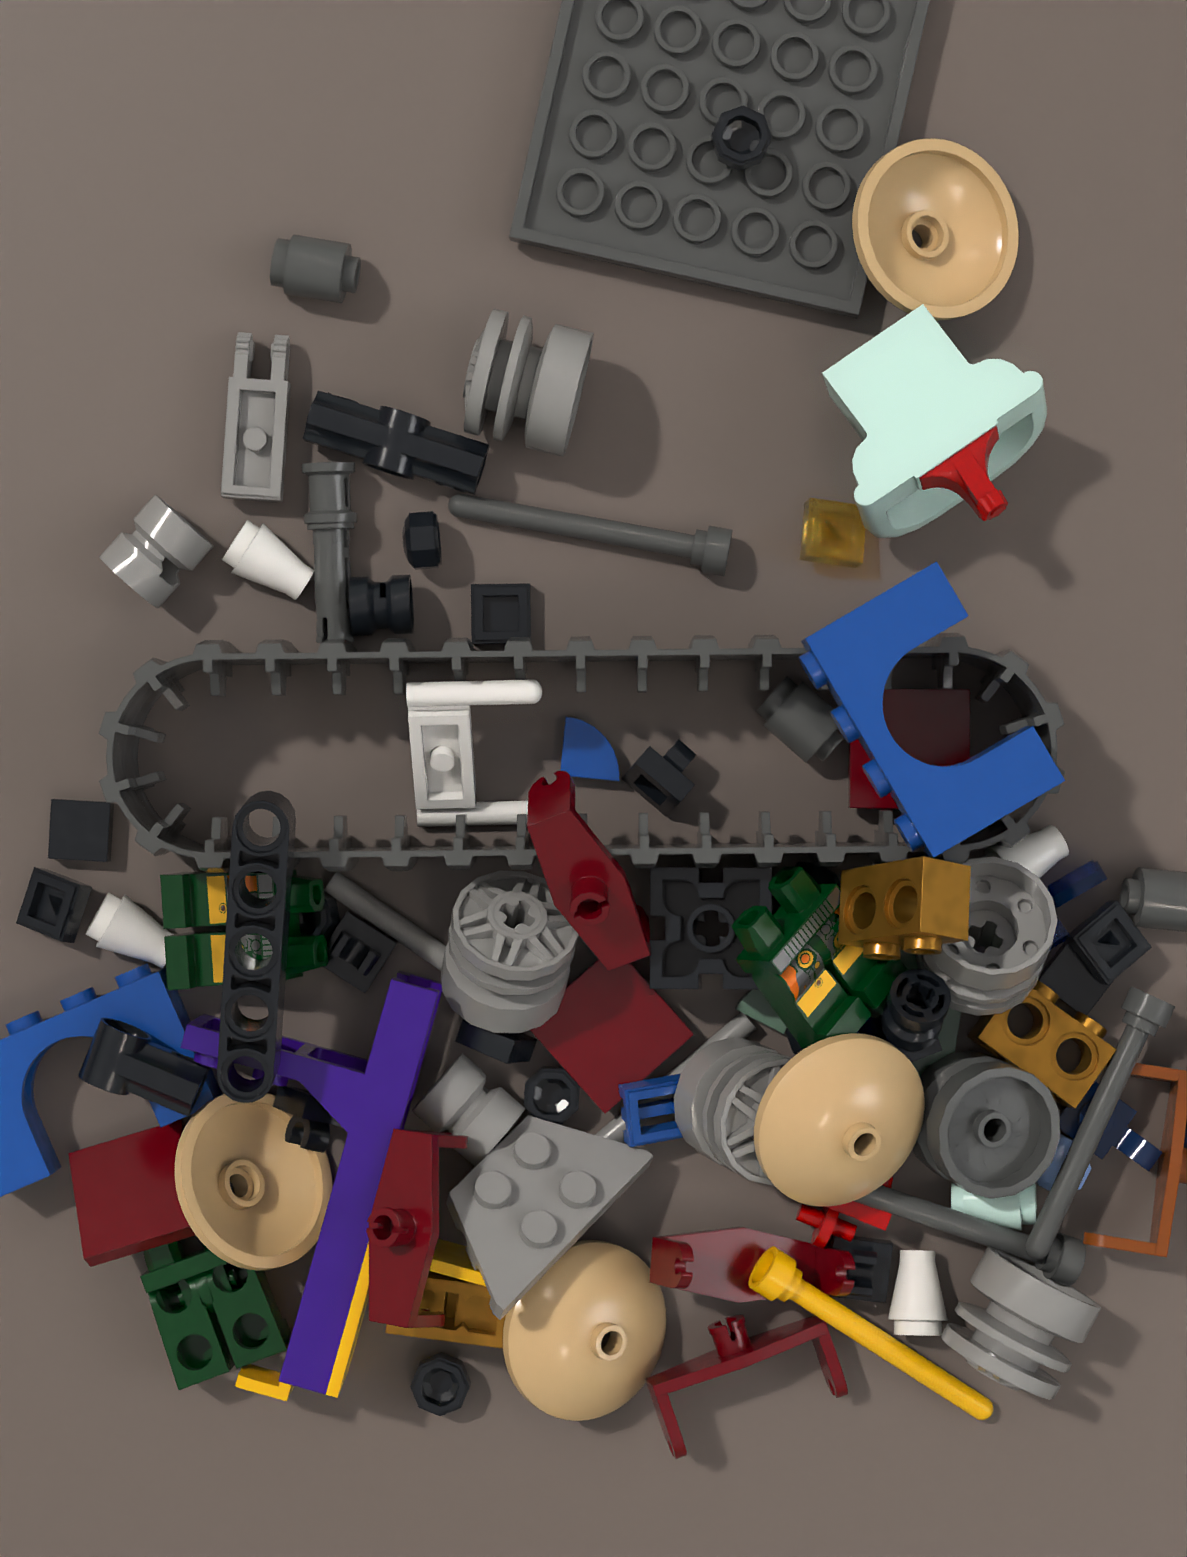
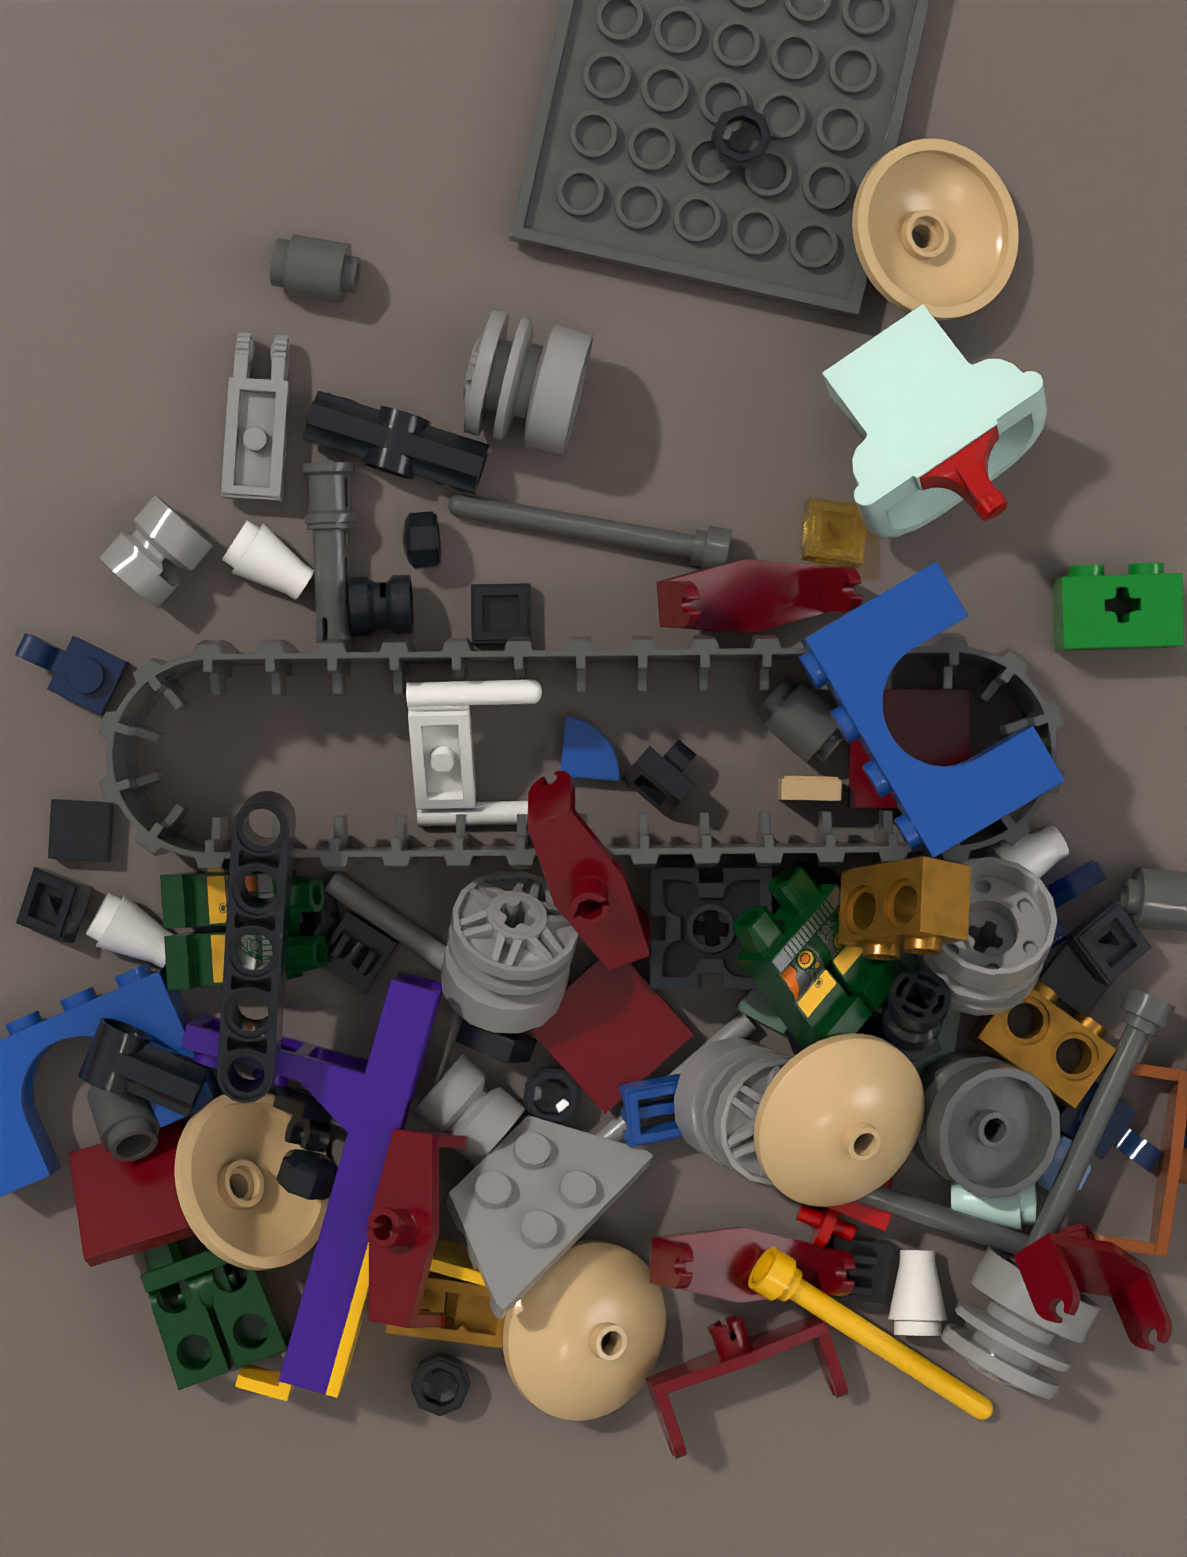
none -> dark blue plate [15,633,129,715]
none -> dark grey brick [87,1086,160,1162]
none -> black tile [276,1149,338,1200]
none -> dark red piece [656,559,863,634]
none -> tan tile [777,776,842,801]
none -> dark red piece [1014,1224,1172,1351]
none -> green brick [1052,563,1184,651]

